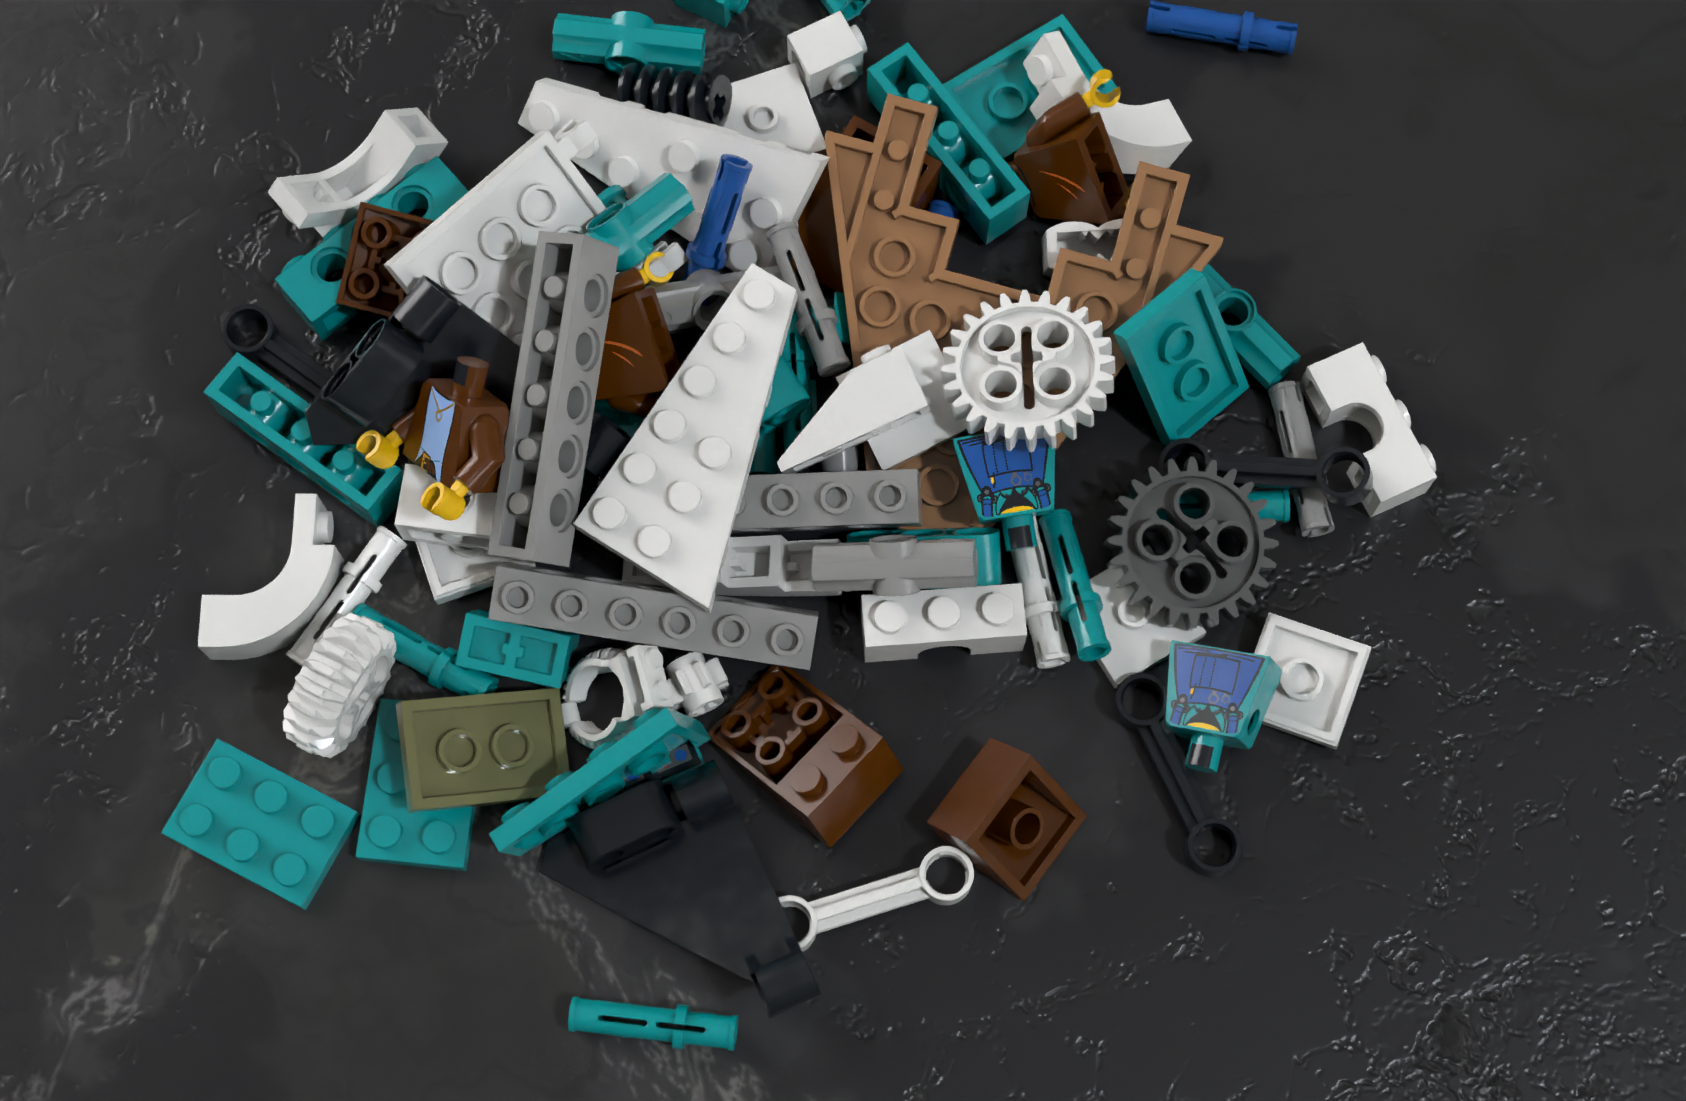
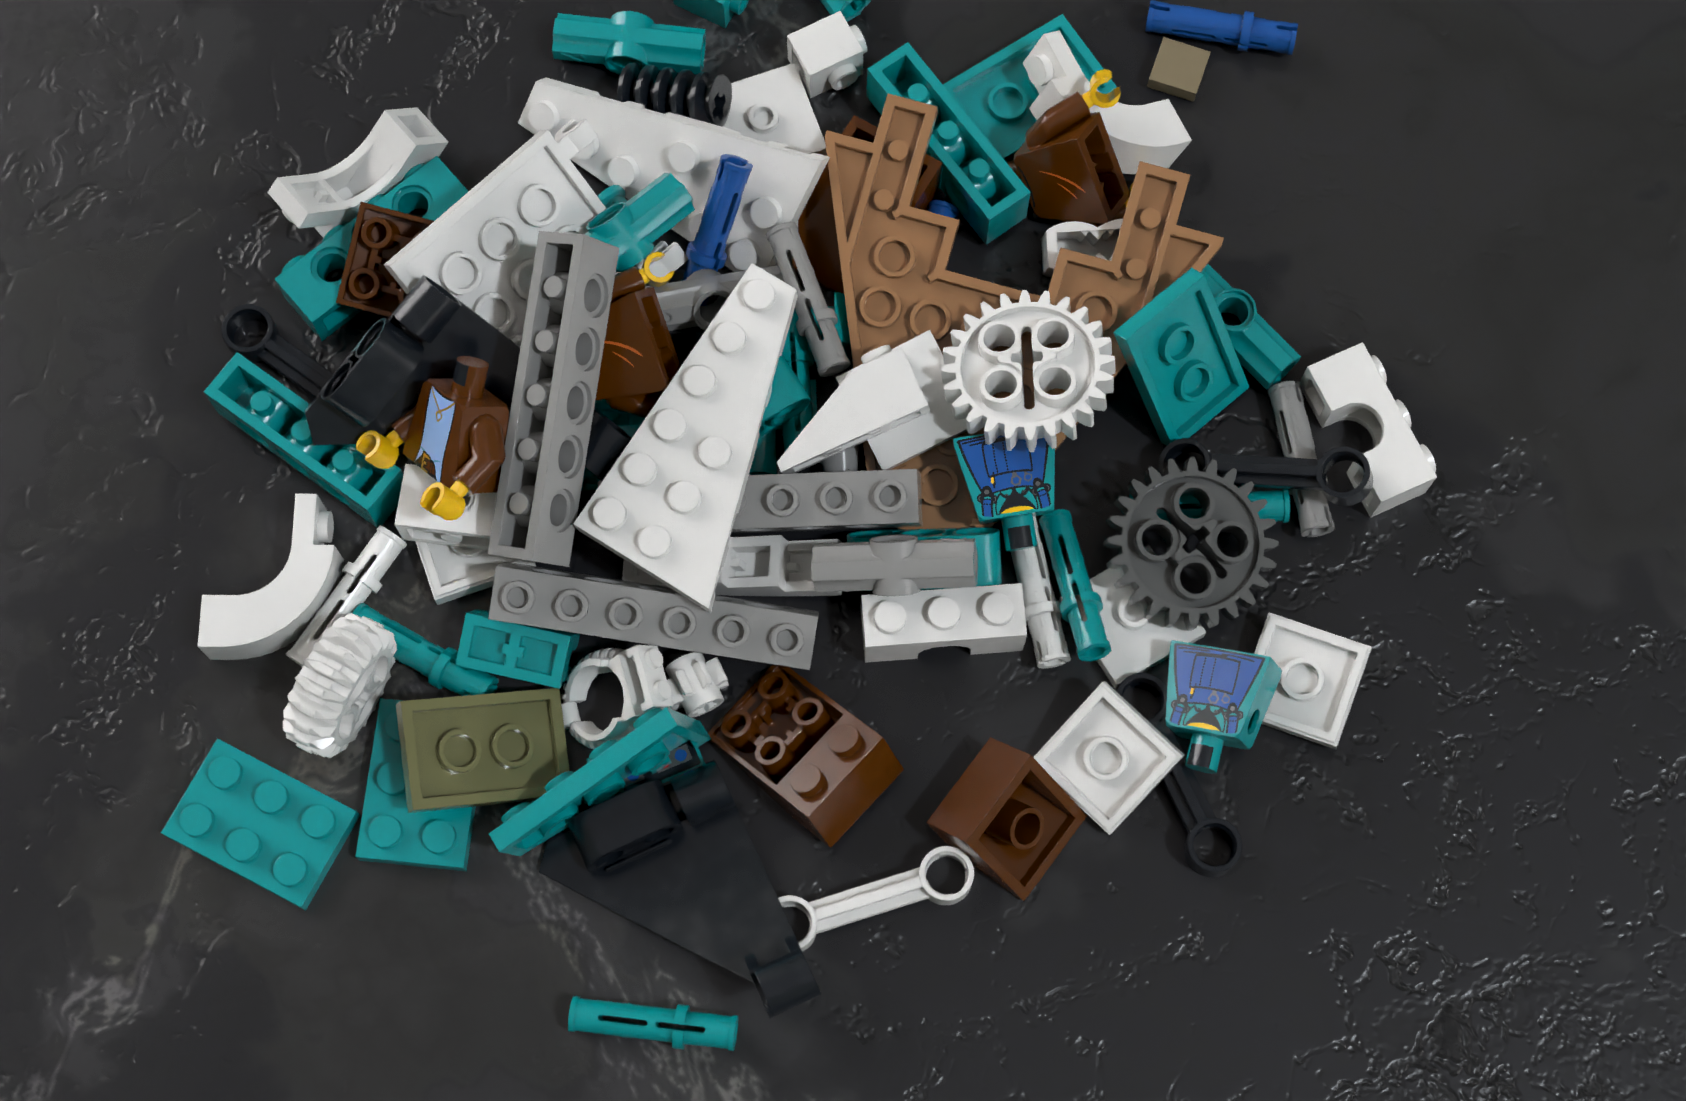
none -> white plate [1033,681,1185,835]
none -> dark tan tile [1147,37,1211,102]

